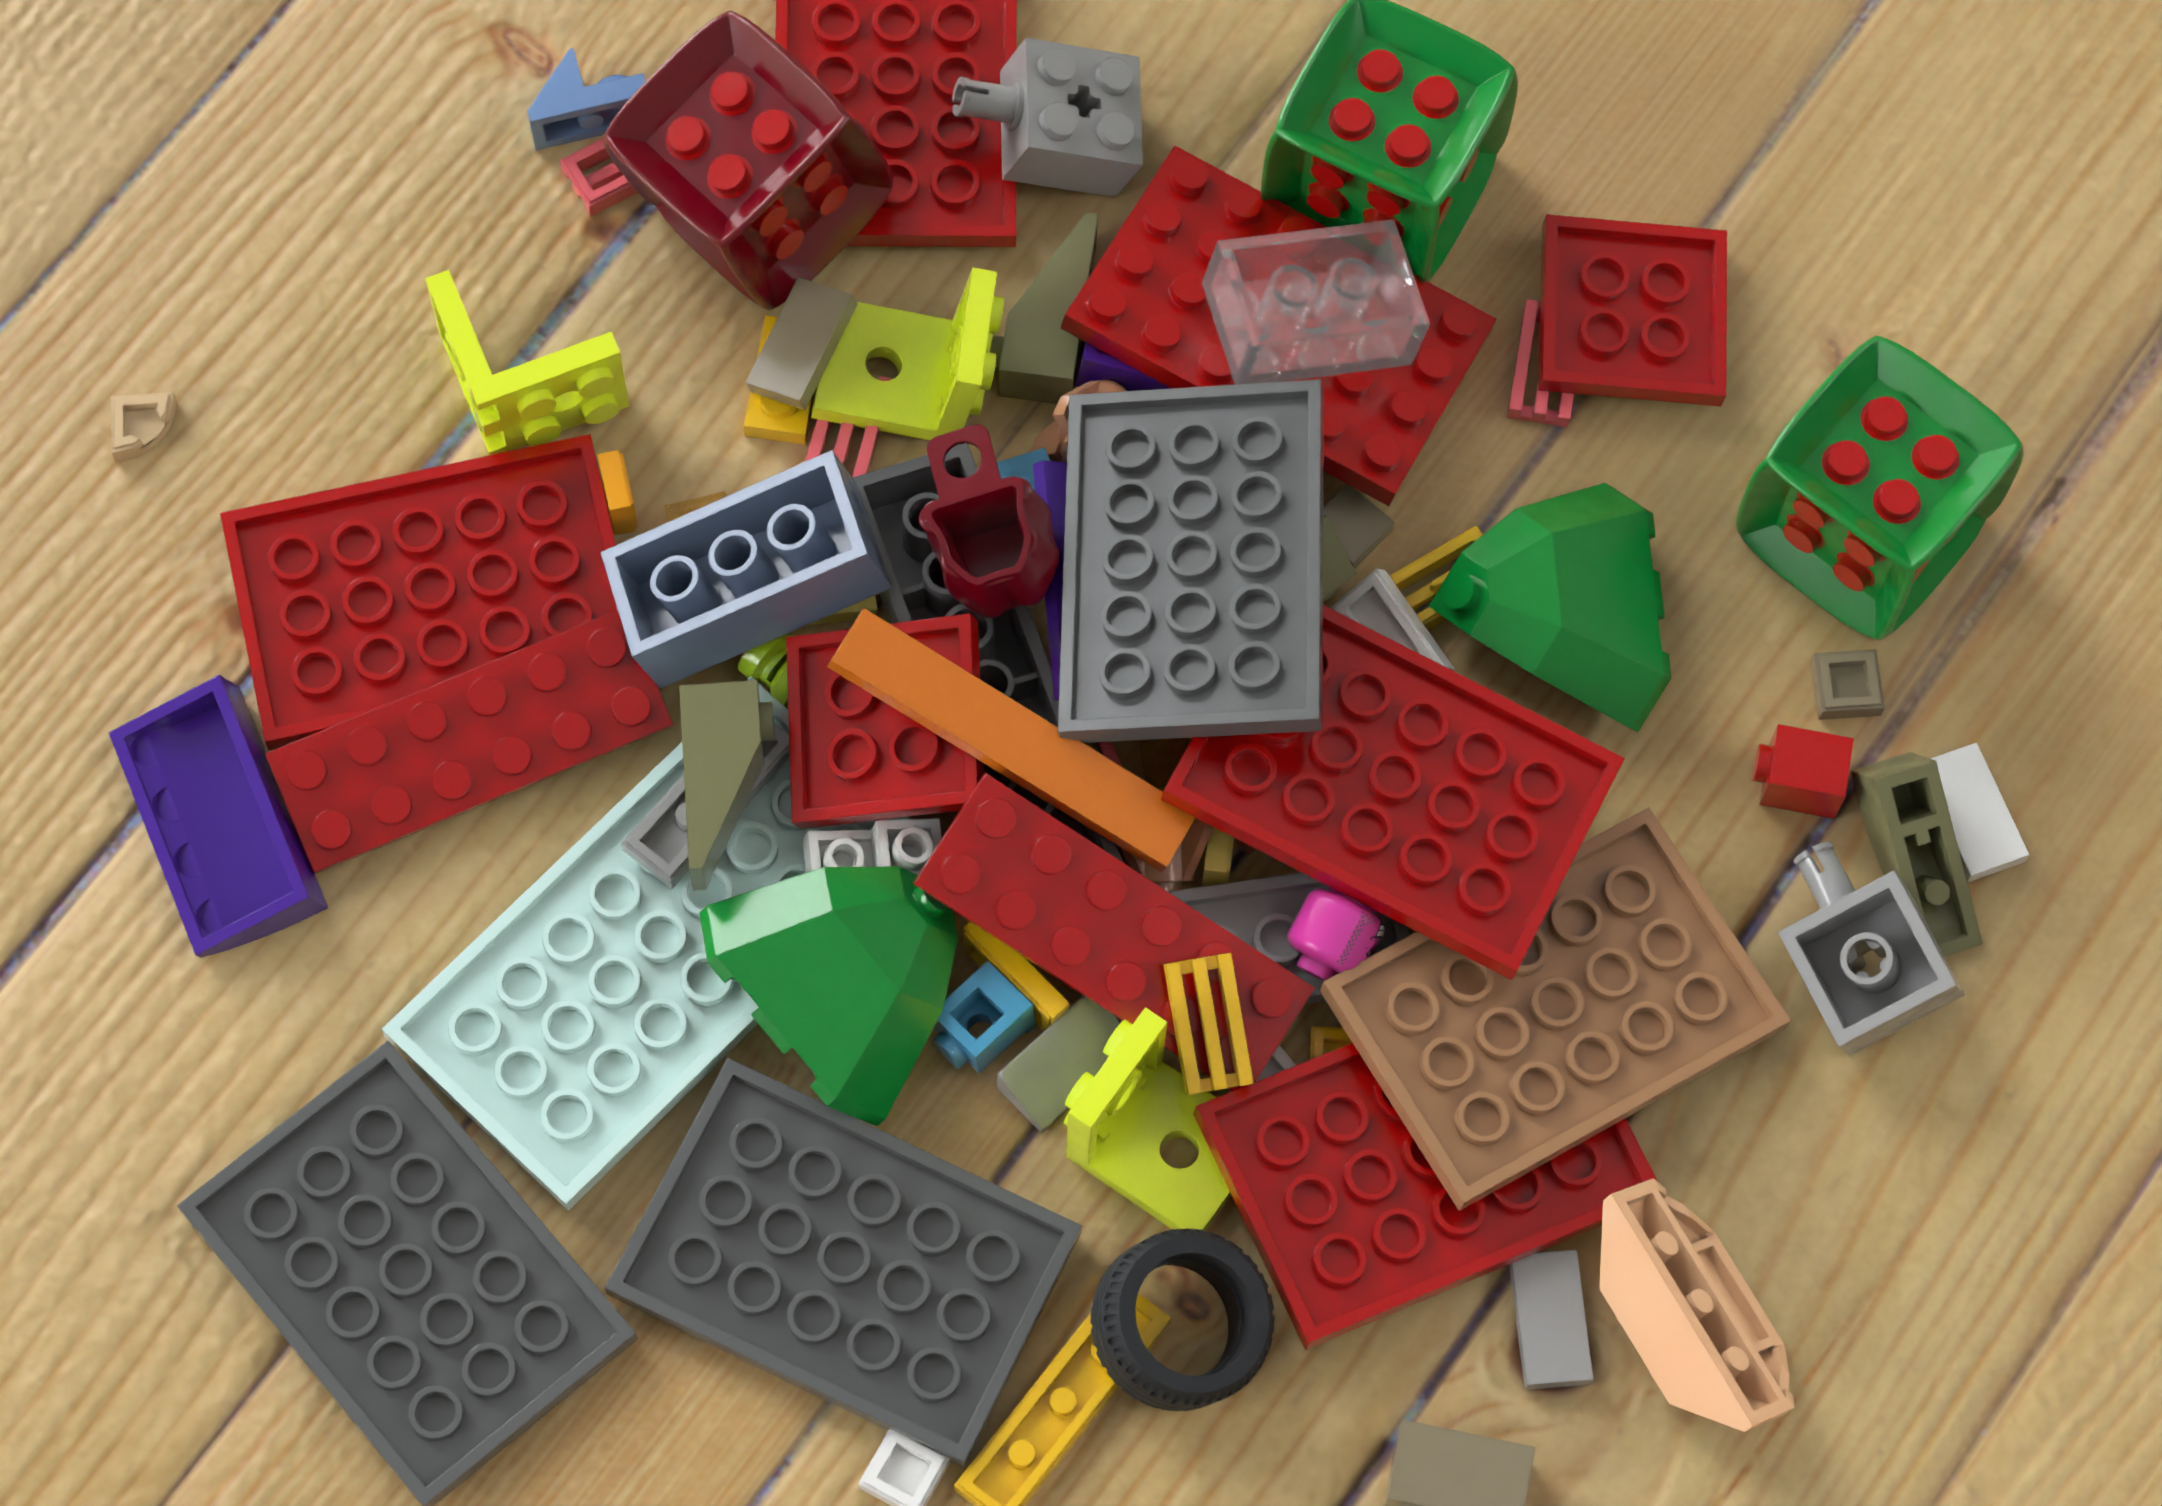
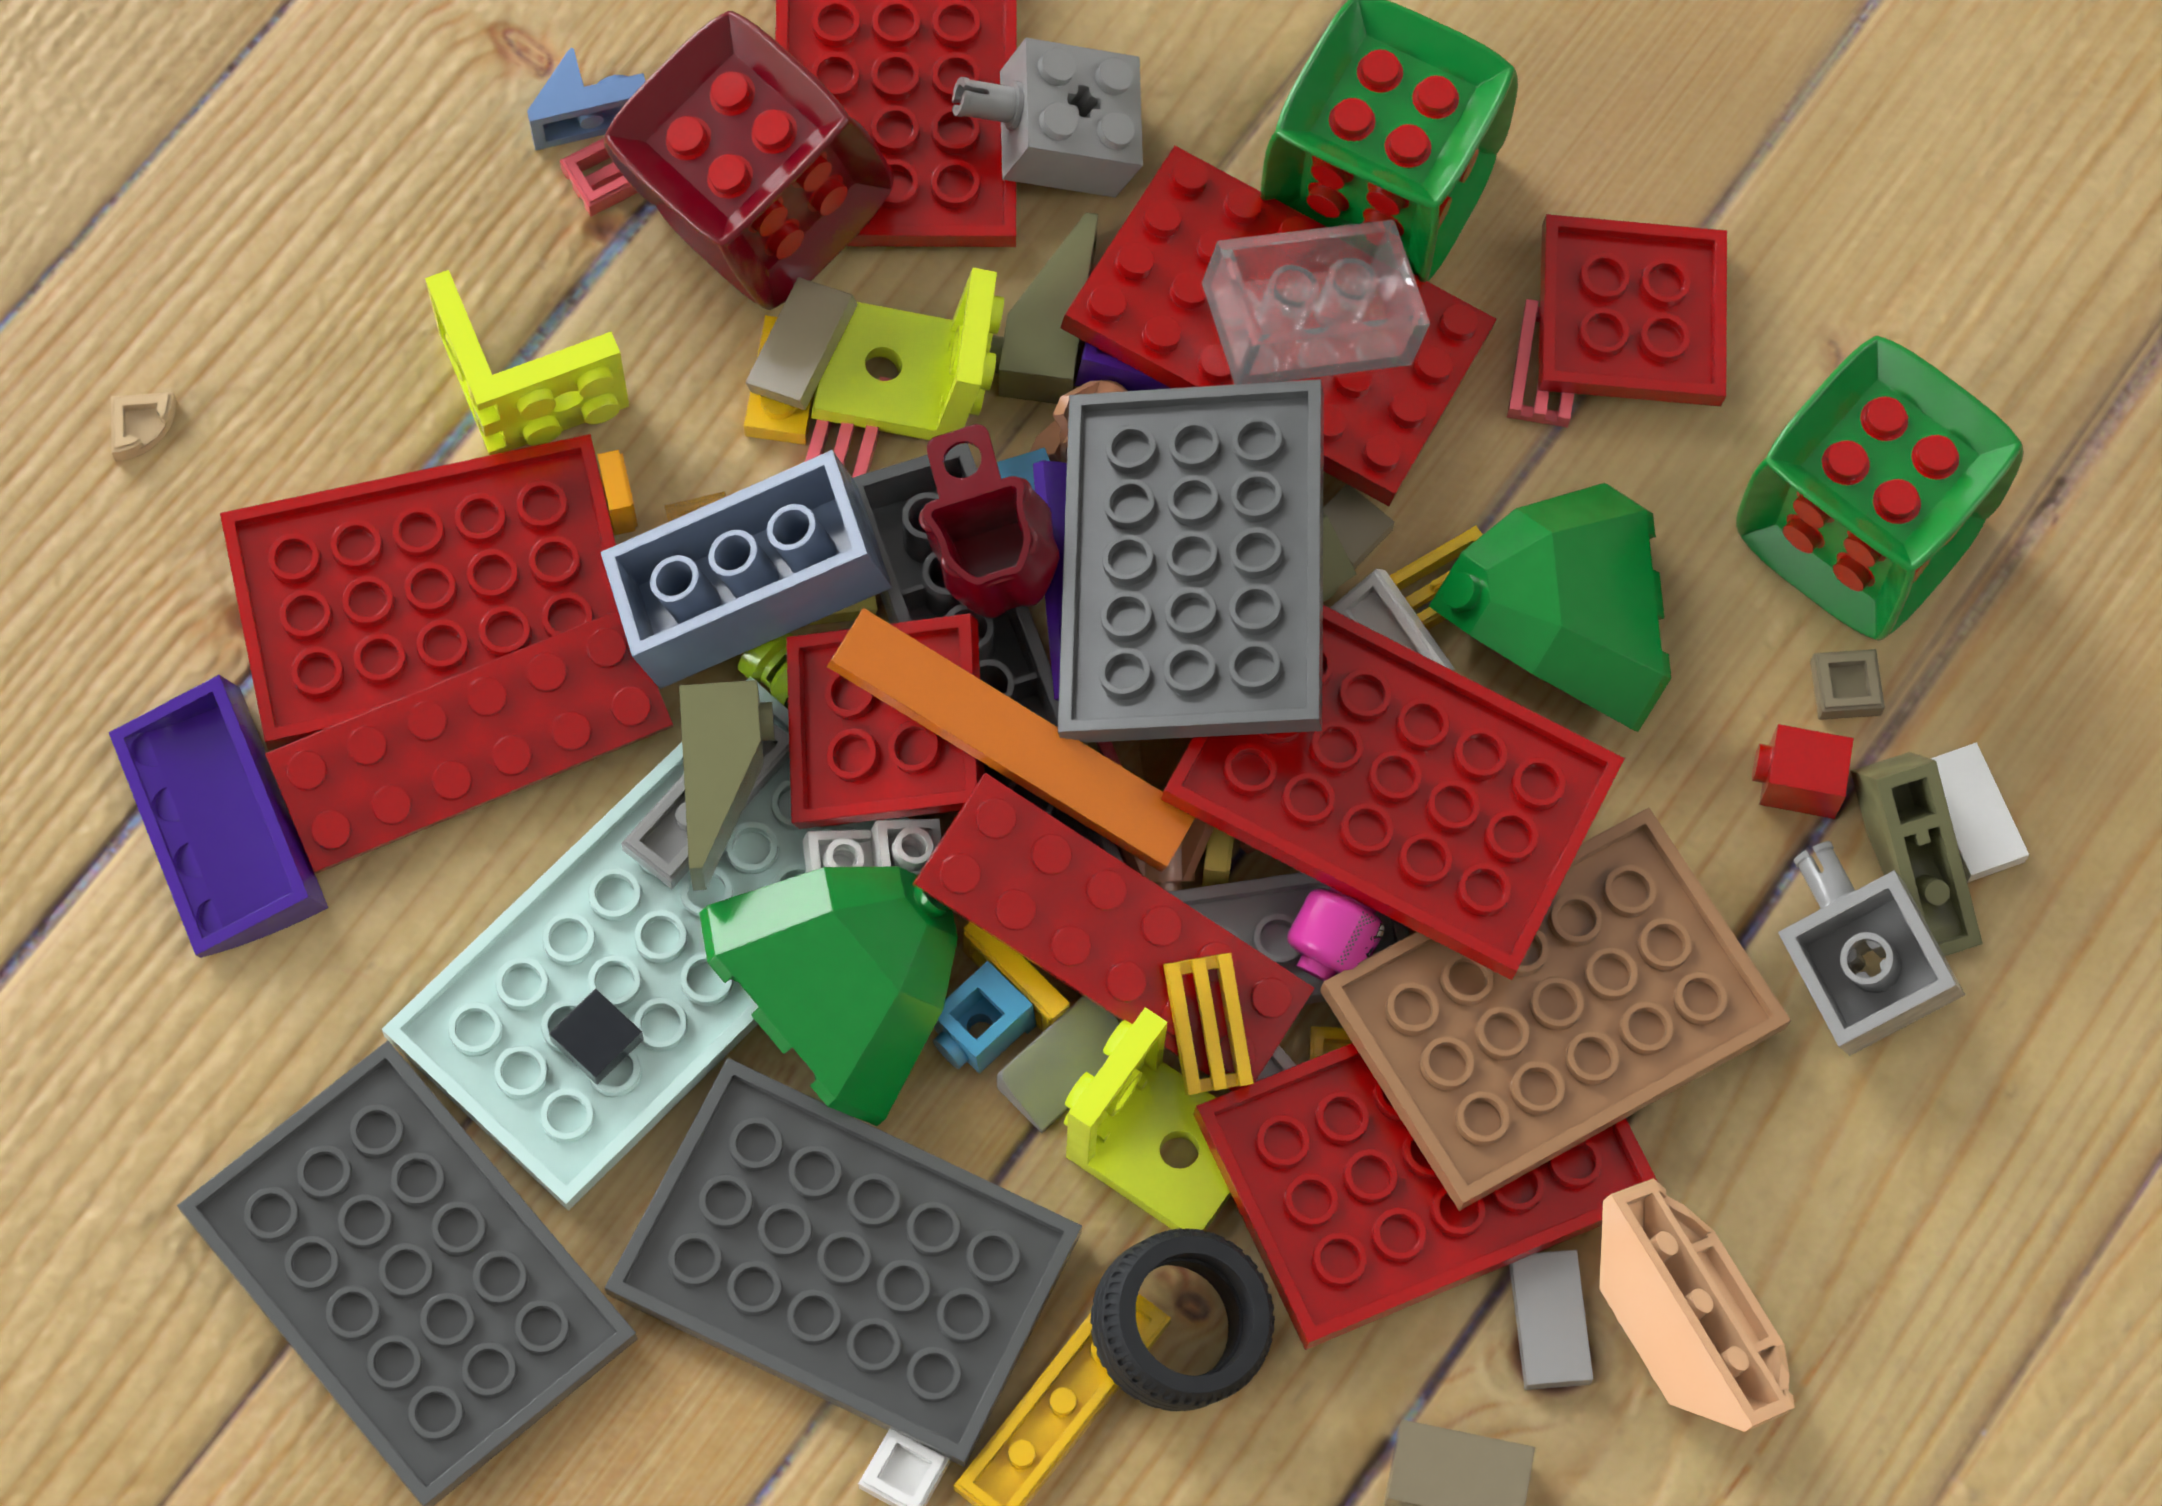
none -> black tile [549,988,644,1085]

